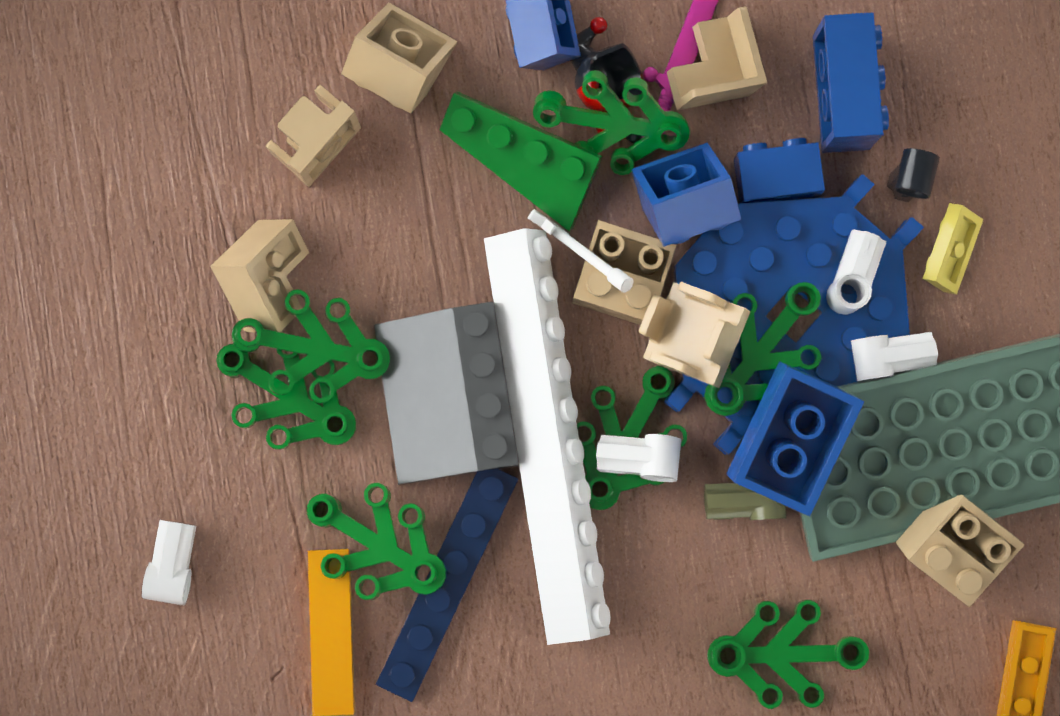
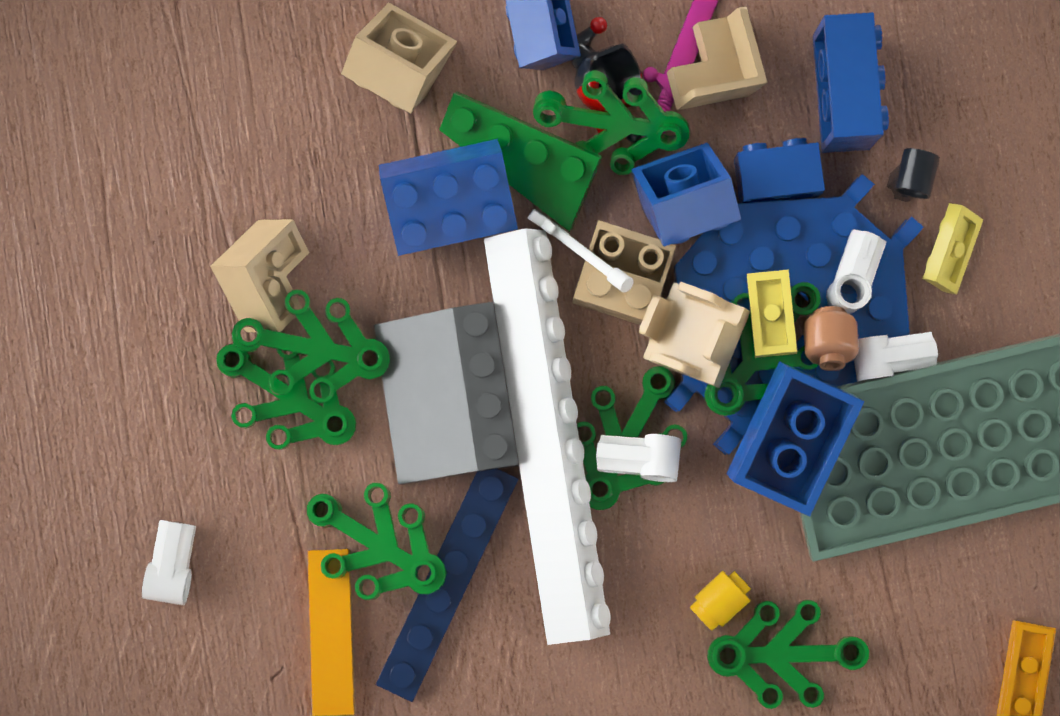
tan panel [266,85,361,187] -> none
olive piece [704,483,786,520] -> none
tan slope [896,494,1025,607] -> none
none -> blue brick [378,139,518,256]
none -> yellow brick [690,570,751,631]
none -> light yellow plate [747,269,797,358]
none -> nougat head [804,306,859,371]

